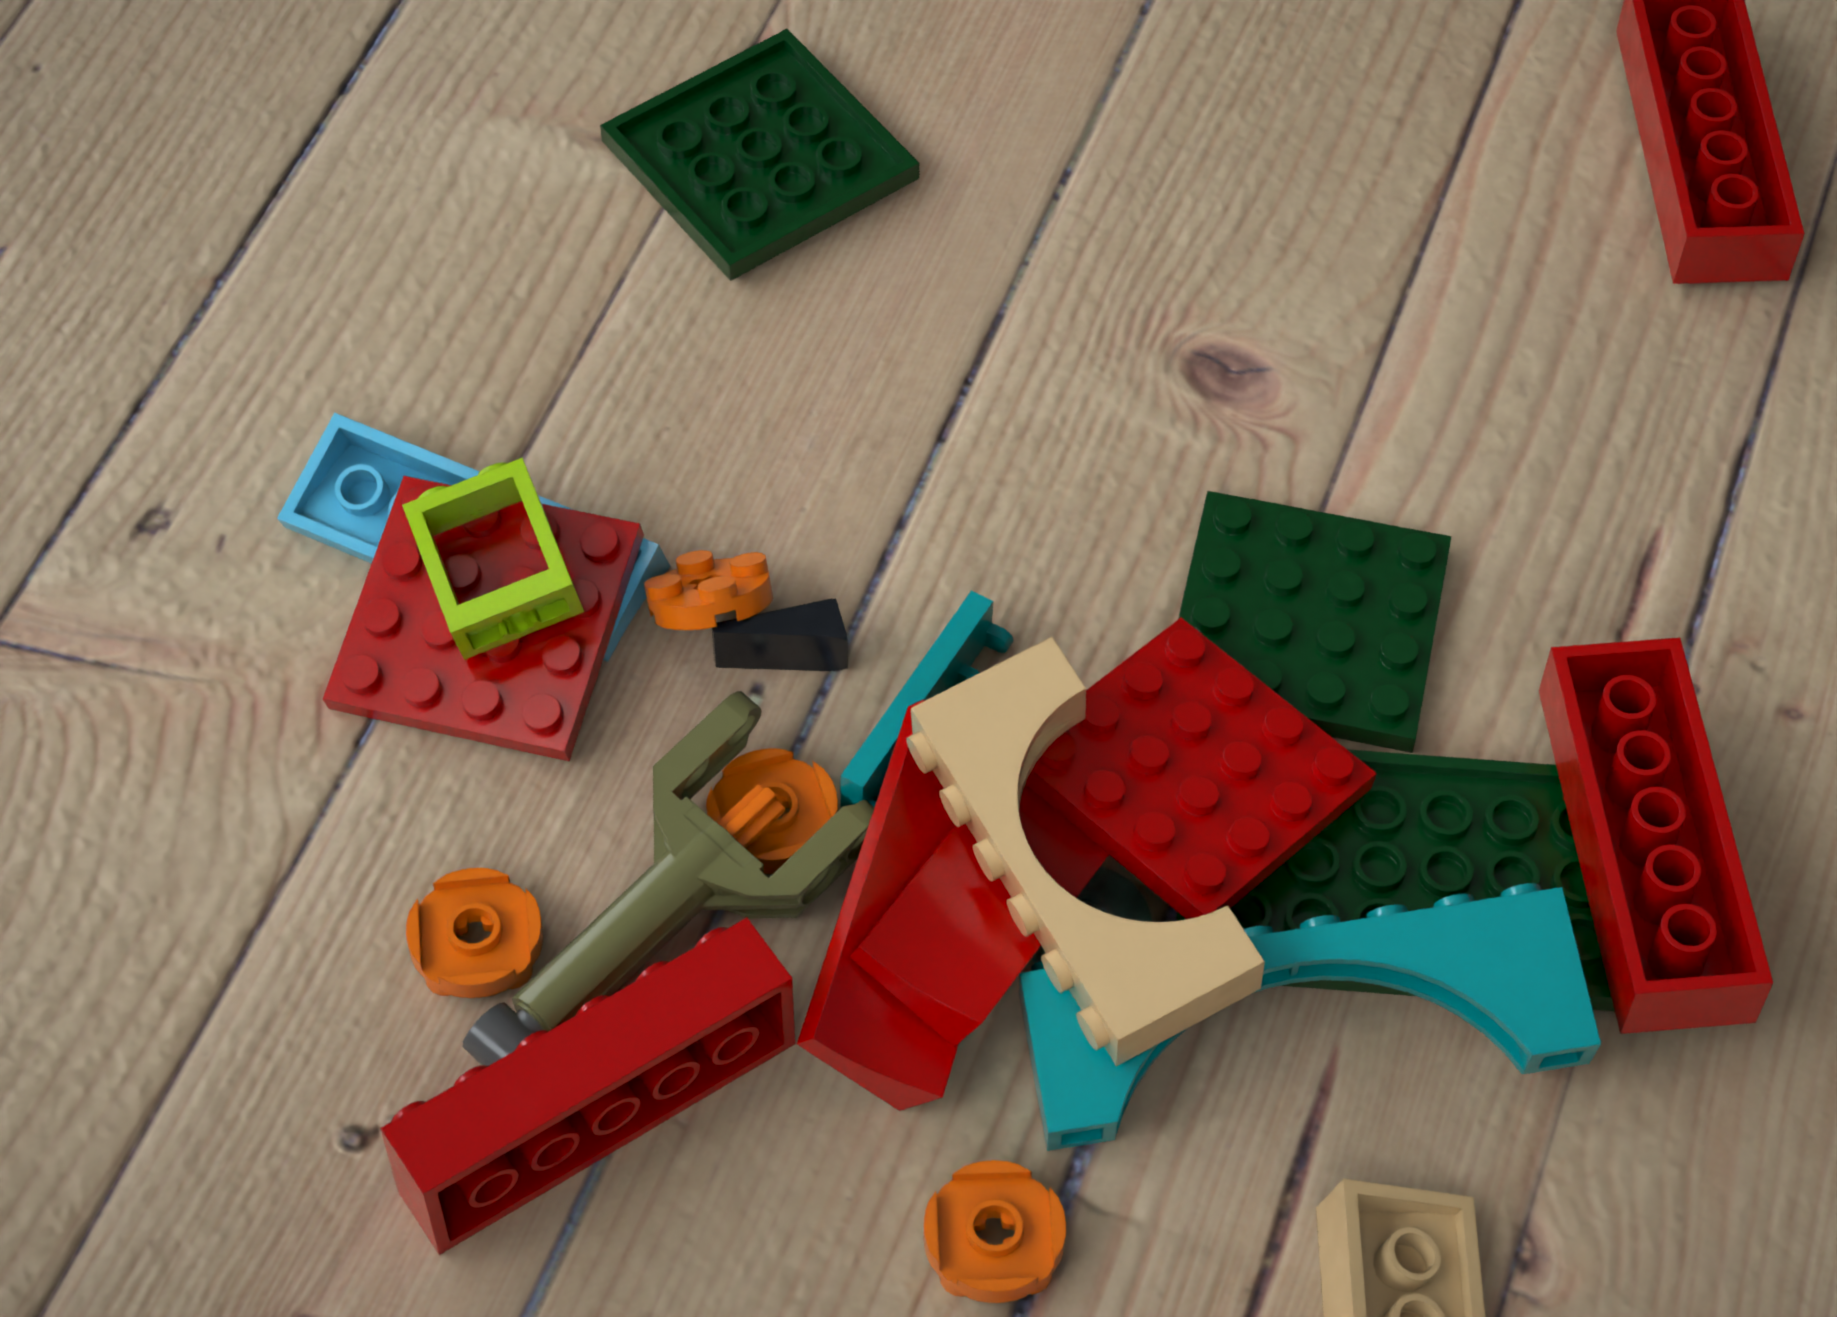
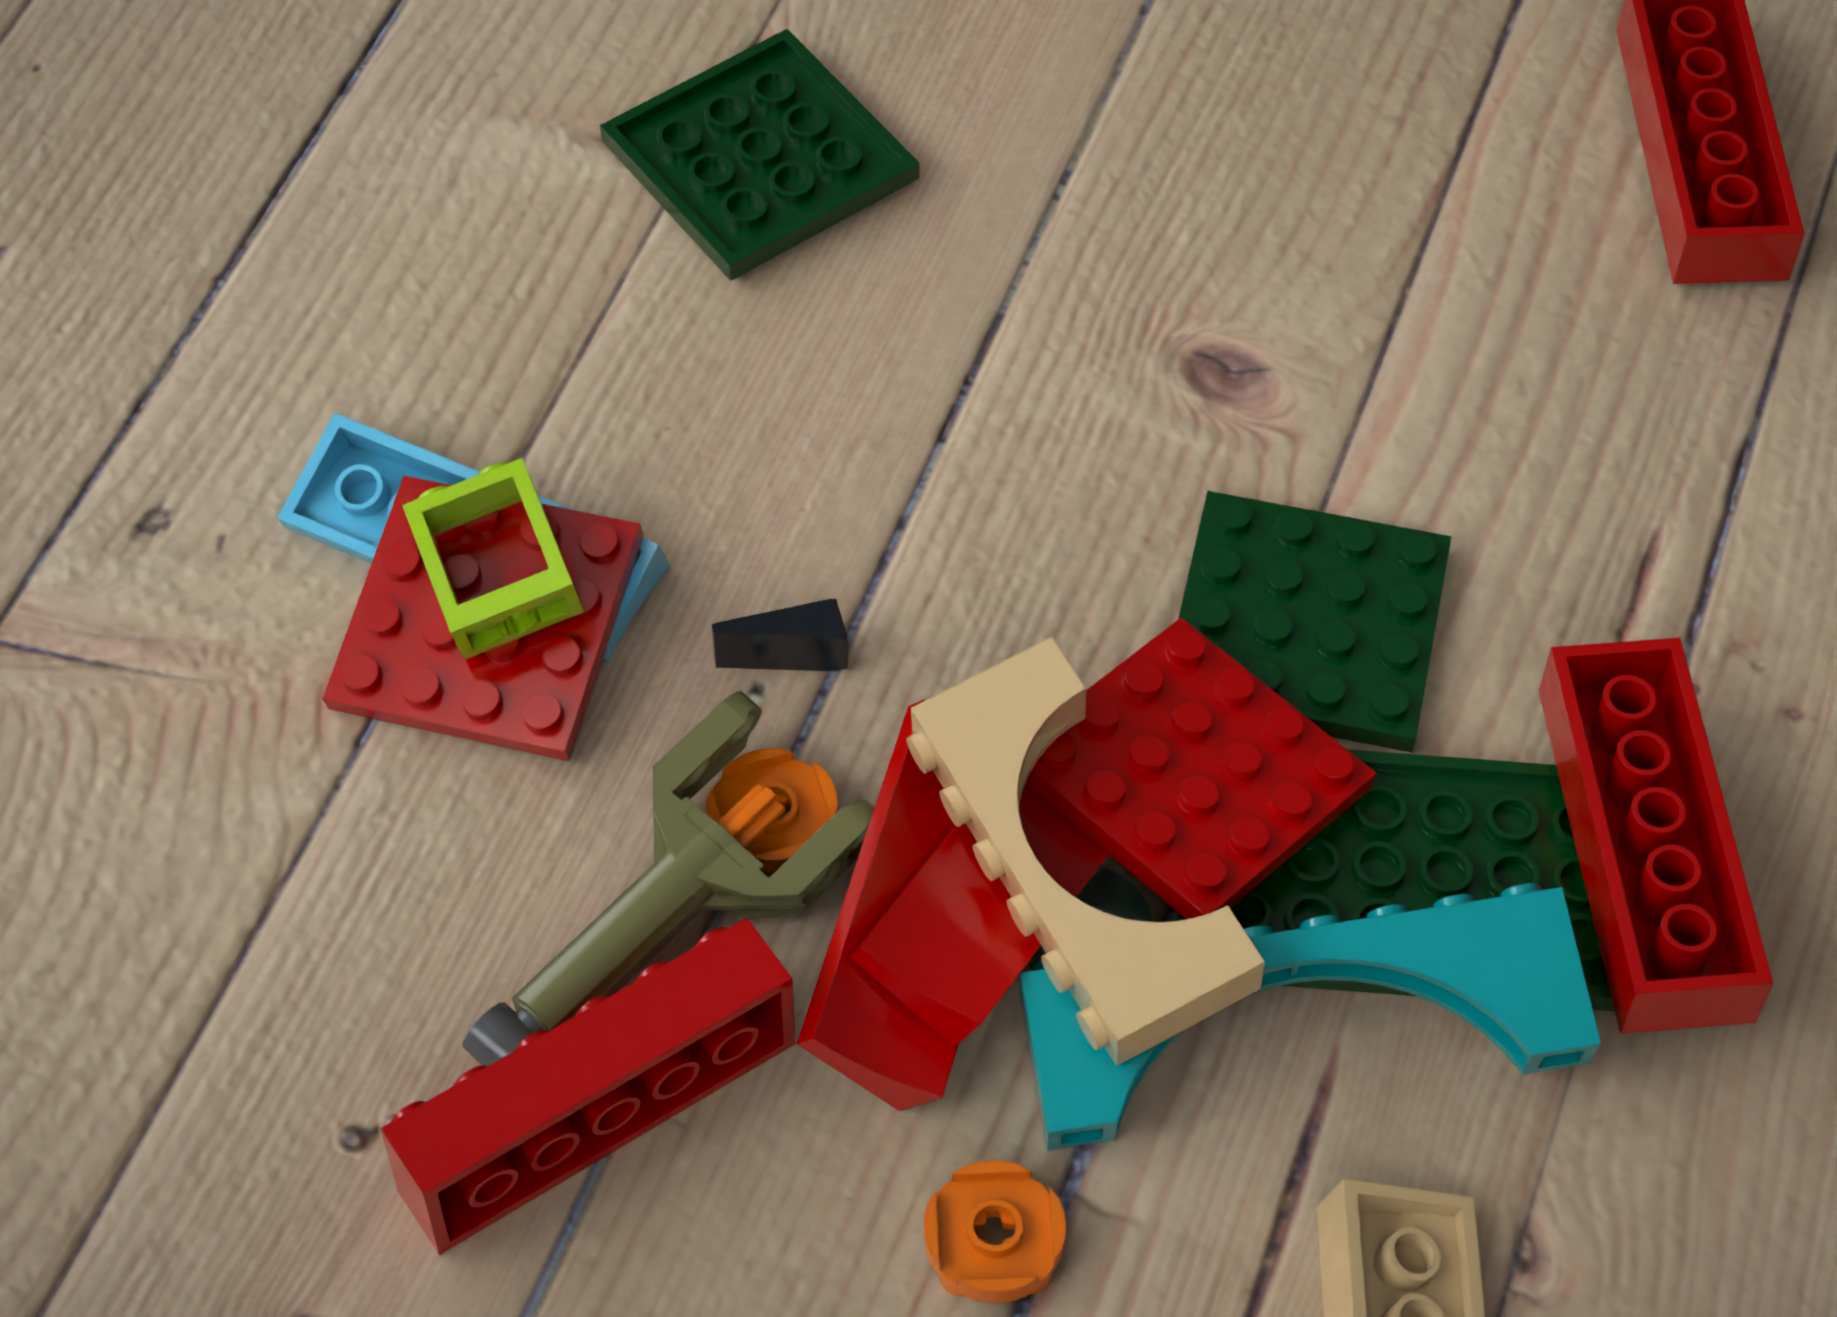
orange plate [406,868,543,998] -> none
orange plate [644,550,774,630] -> none
teal hinge [840,590,1014,809] -> none

